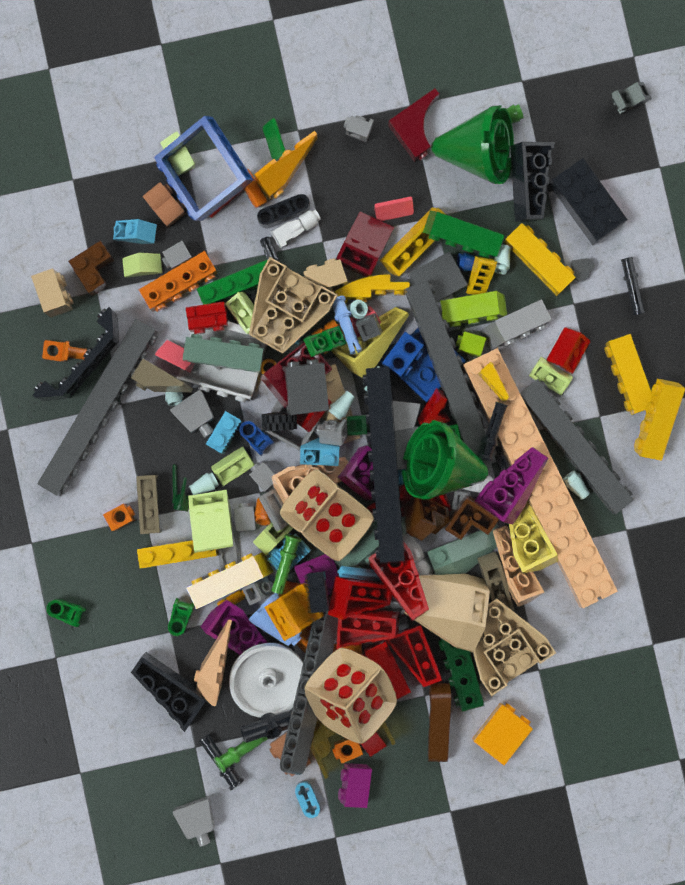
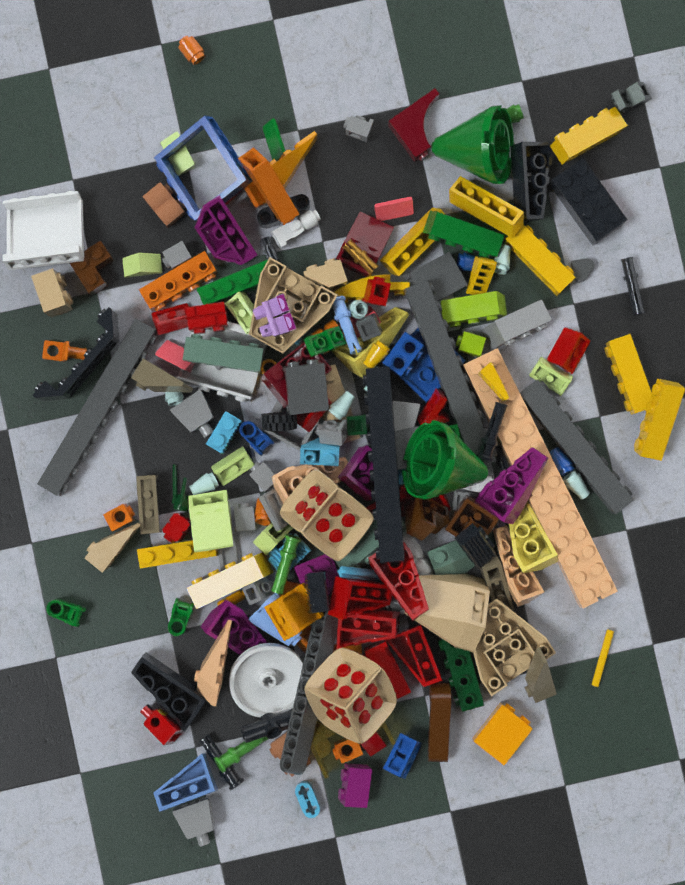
medium azure slope [113,219,157,244] -> none
none -> white panel [3,191,84,270]
none -> tan slope [85,523,141,573]
none -> red torso [140,704,184,745]
none -> red slope [151,303,189,335]
none -> medium blue wedge [154,753,218,812]
none -> red brick [162,513,191,543]
none -> orange brick [178,35,206,65]
none -> magenta wedge [195,195,257,265]
none -> orange slope [238,147,299,225]
none -> lavender hips [253,294,297,337]
none -> pearl gold pin [342,239,379,274]
none -> red brick [362,276,391,306]
none -> yellow cone [363,340,390,368]
none -> blue brick [383,733,422,779]
none -> yellow brick [449,176,524,238]
none -> black brick [454,523,496,569]
none -> dark tan slope [524,647,557,703]
none -> blue cone [549,447,575,477]
none -> yellow brick [550,107,628,165]
none -> yellow bar [591,629,614,687]

